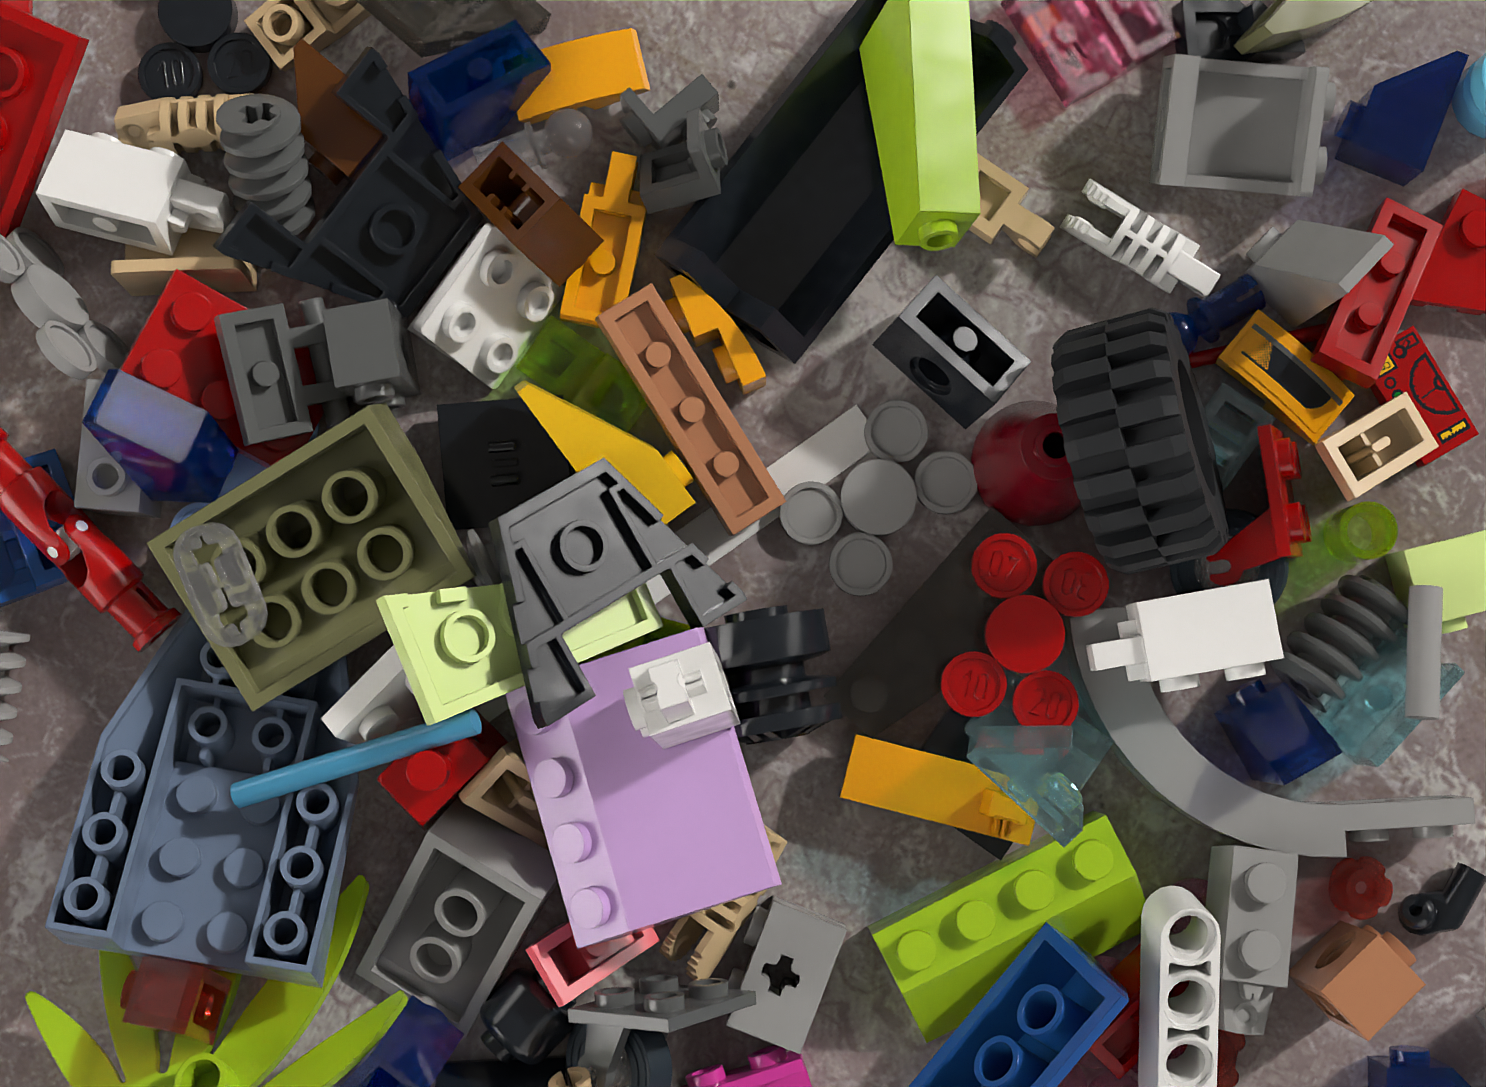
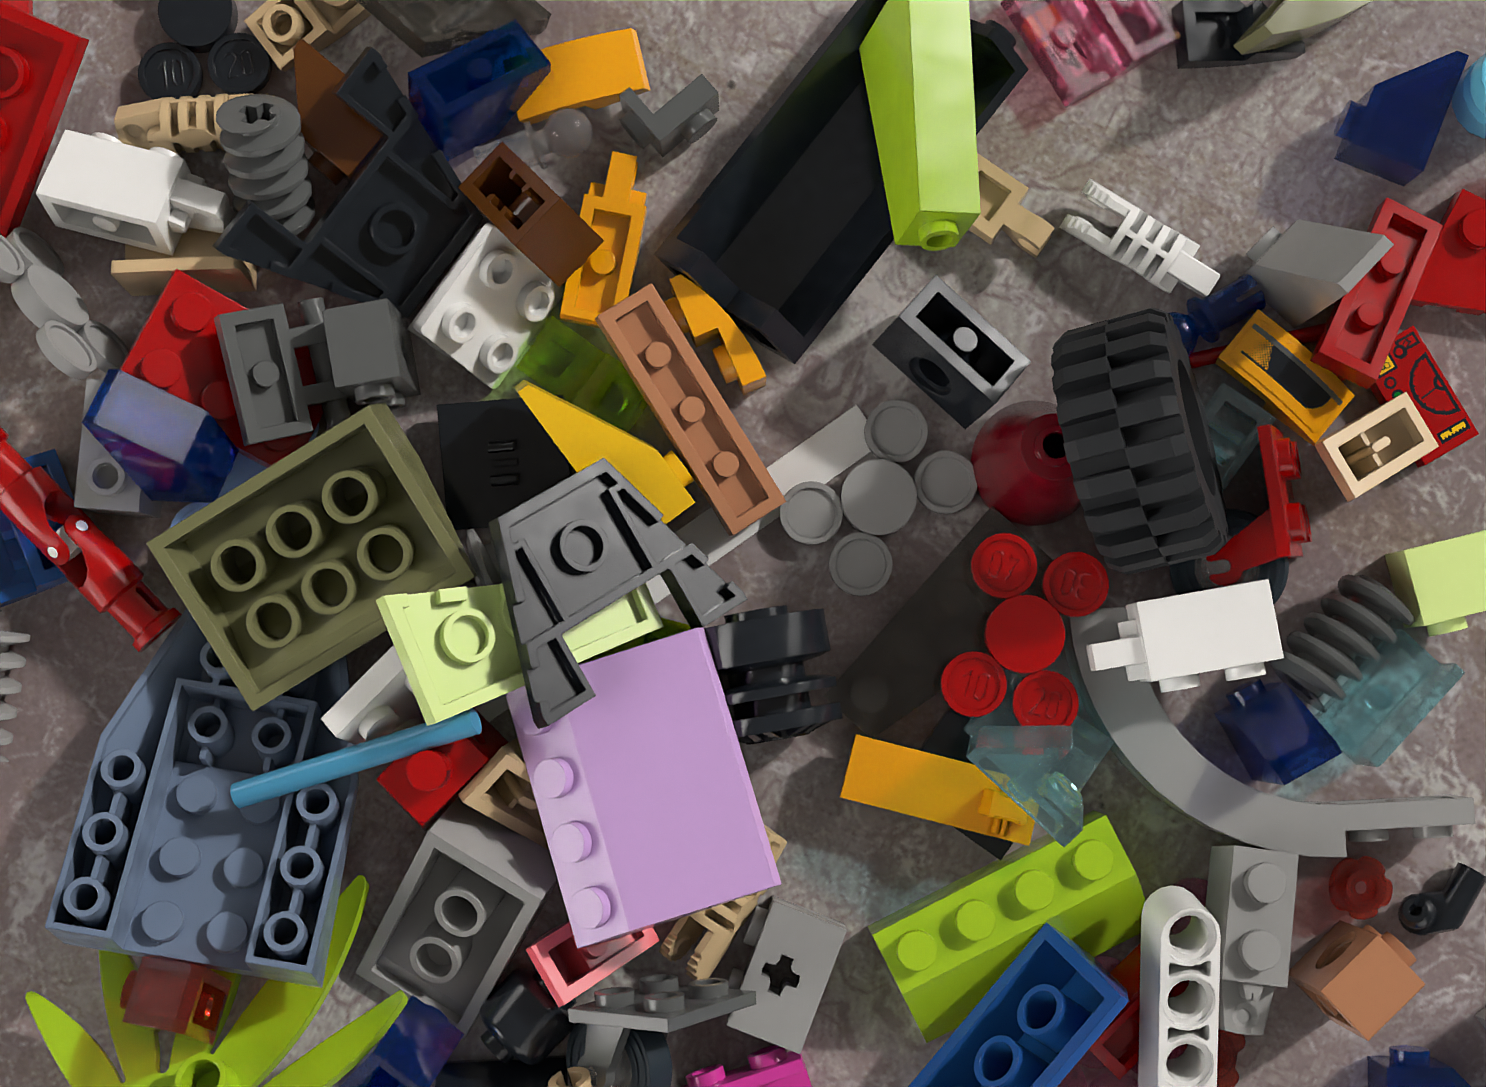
clear beam [173,522,268,648] -> none
white hinge [623,642,741,749] -> none
dark grey bracket [640,108,728,214] -> none
light grey panel [1149,54,1336,197] -> none
clear neon green beam [1323,501,1398,563] -> none
light grey piece [1405,585,1443,720] -> none

